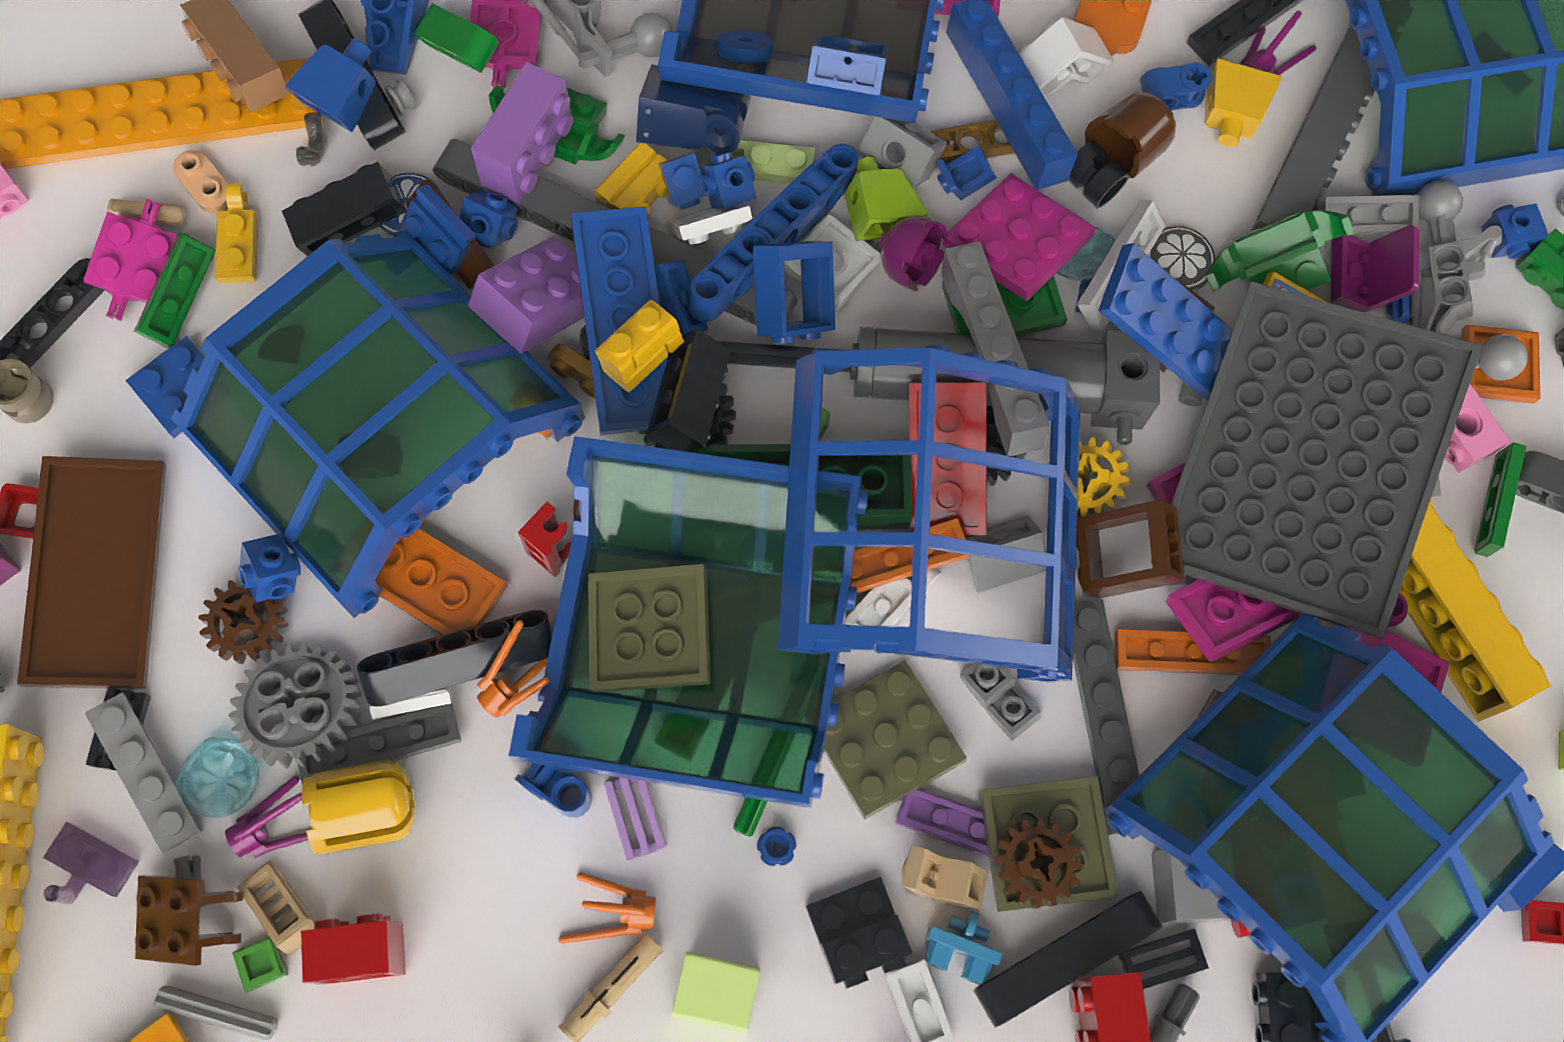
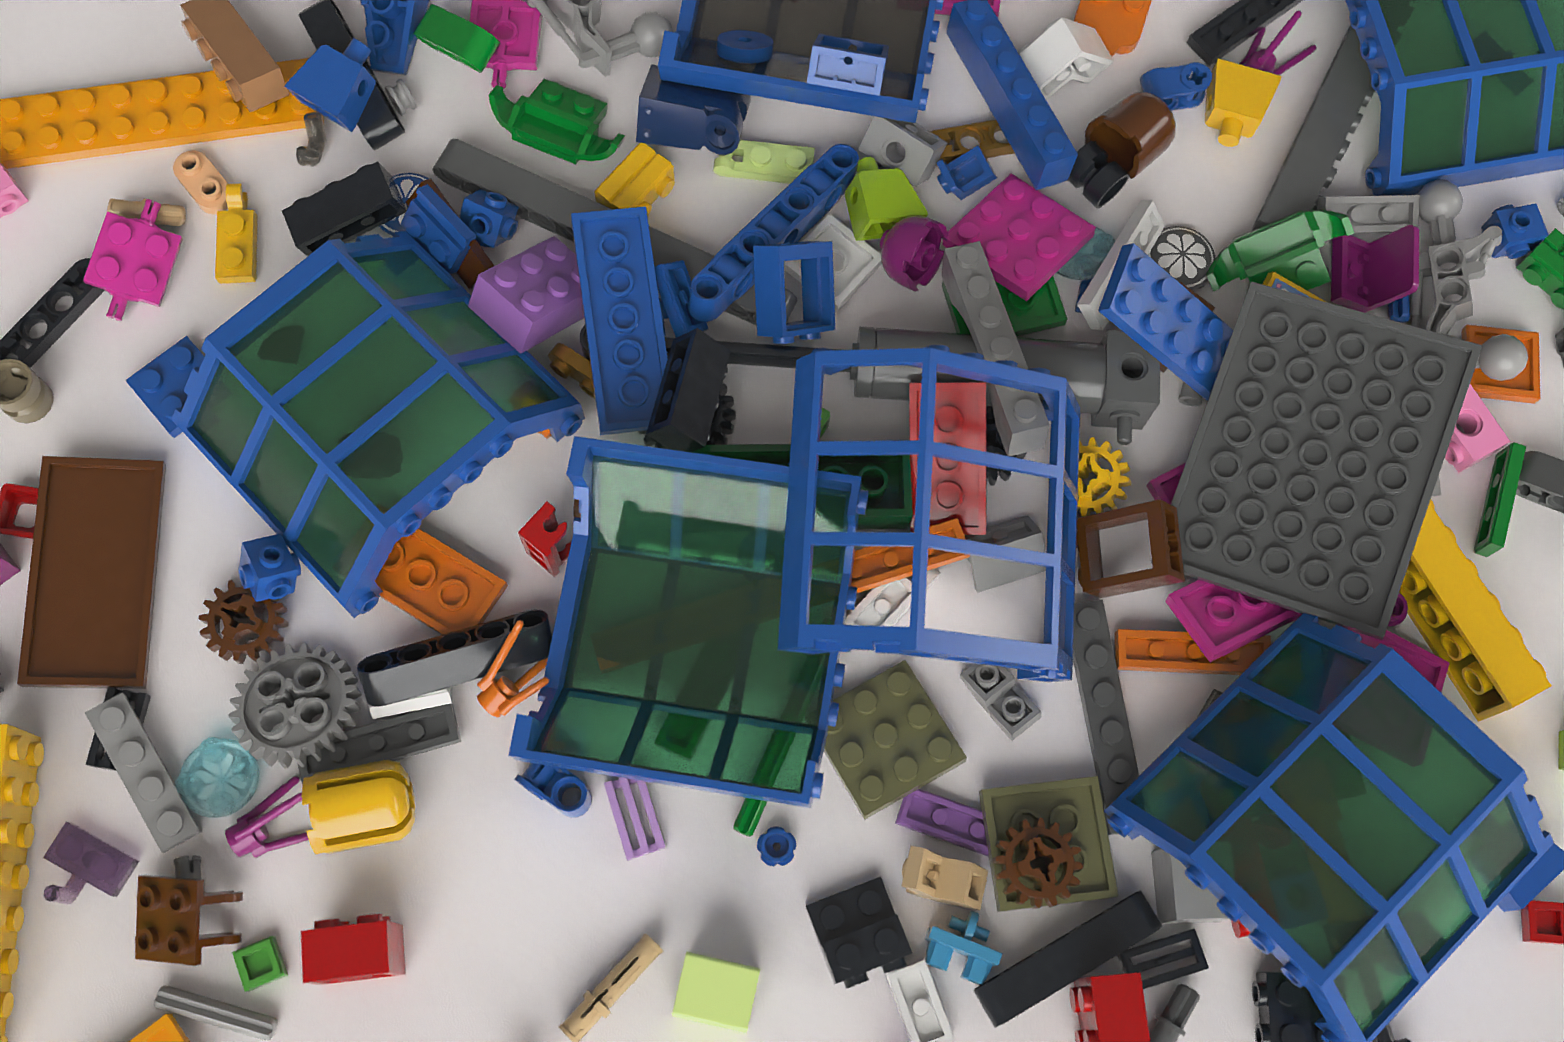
green tile [133,232,216,348] -> none
tan slope [237,861,317,954] -> none
medium lavender brick [471,62,573,204] -> none
orange plant [558,872,656,944] -> none
olive plate [588,564,710,693] -> none
yellow brick [595,299,684,393] -> none
blue bracket [659,152,706,209] -> none
white plate [668,203,753,245] -> none
blue brick [700,151,757,209] -> none

